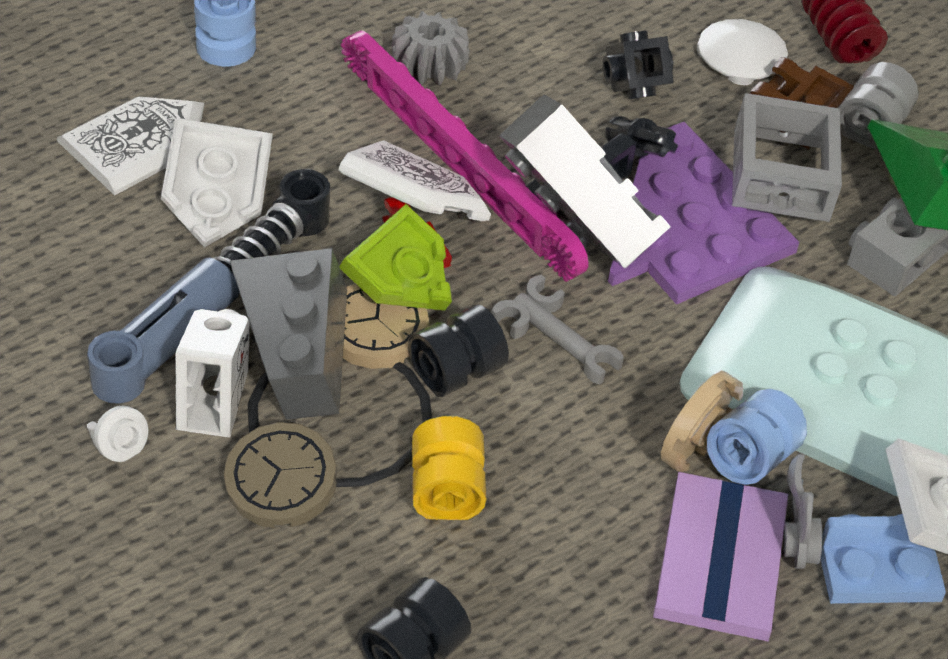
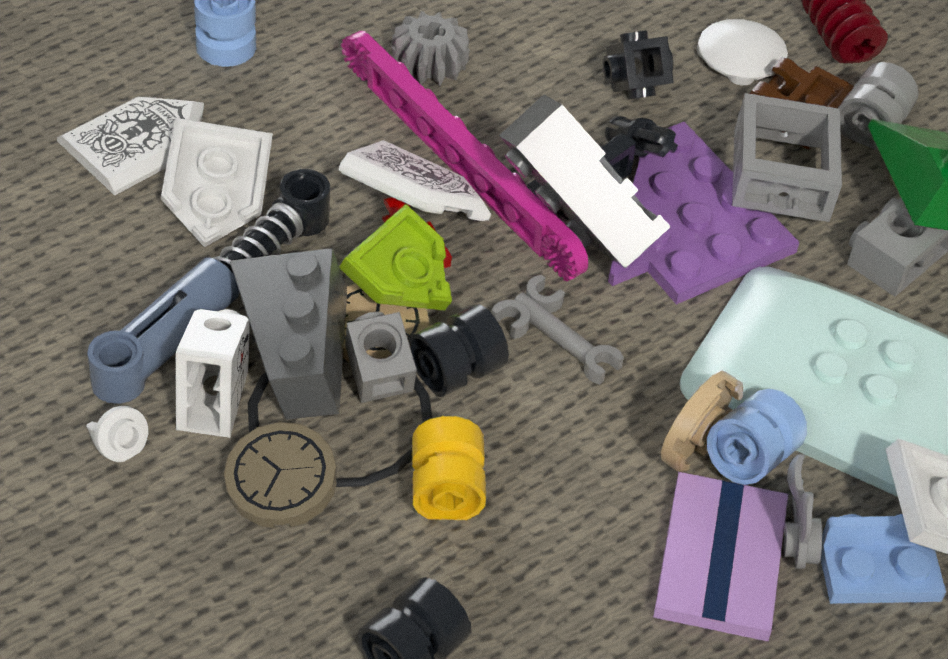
none -> light grey brick [345,312,417,403]

